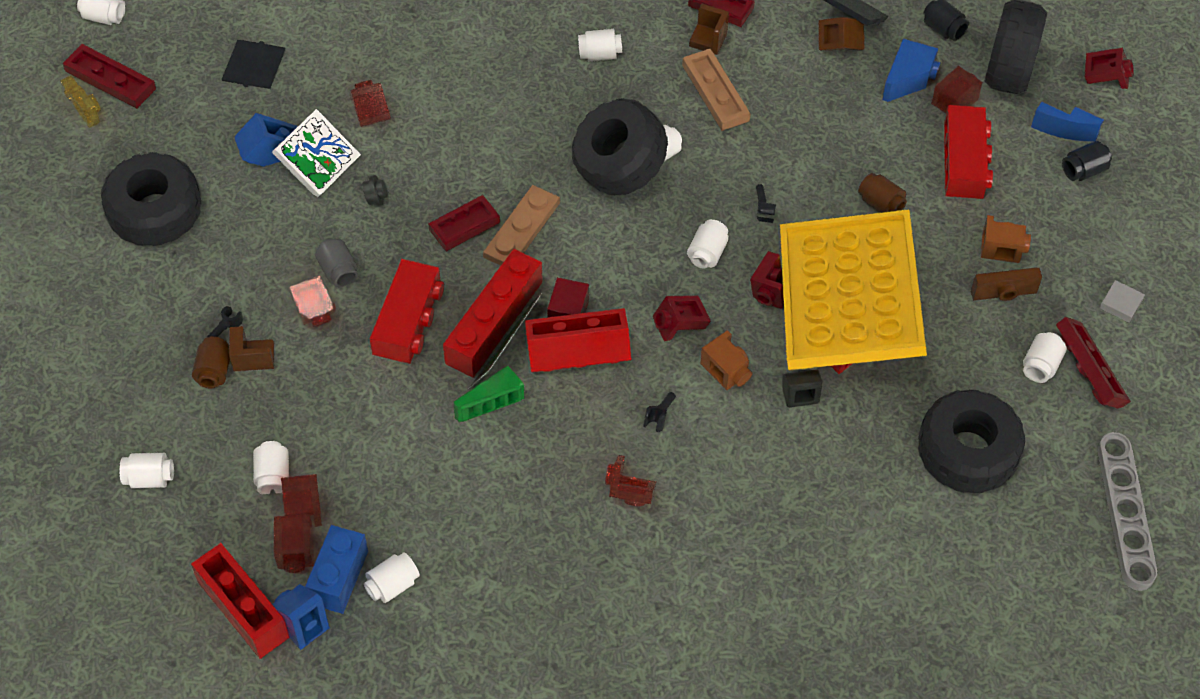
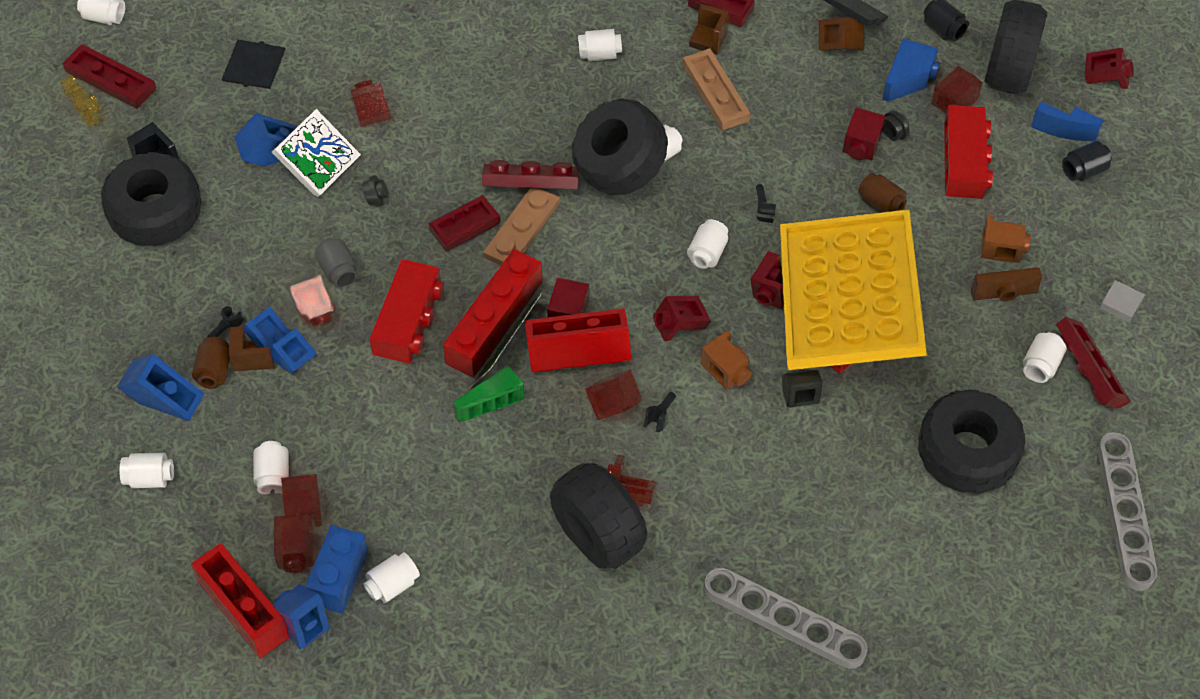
none -> blue slope [117,354,204,421]
none -> black panel [127,122,179,159]
none -> blue slope [243,307,317,374]
none -> dark red plate [482,160,579,189]
none -> black tyre [550,463,648,569]
none -> clear red panel [585,369,642,420]
none -> light grey beam [704,568,868,669]
none -> dark red brick [842,107,886,161]
none -> pearl dark grey plate [883,110,909,141]

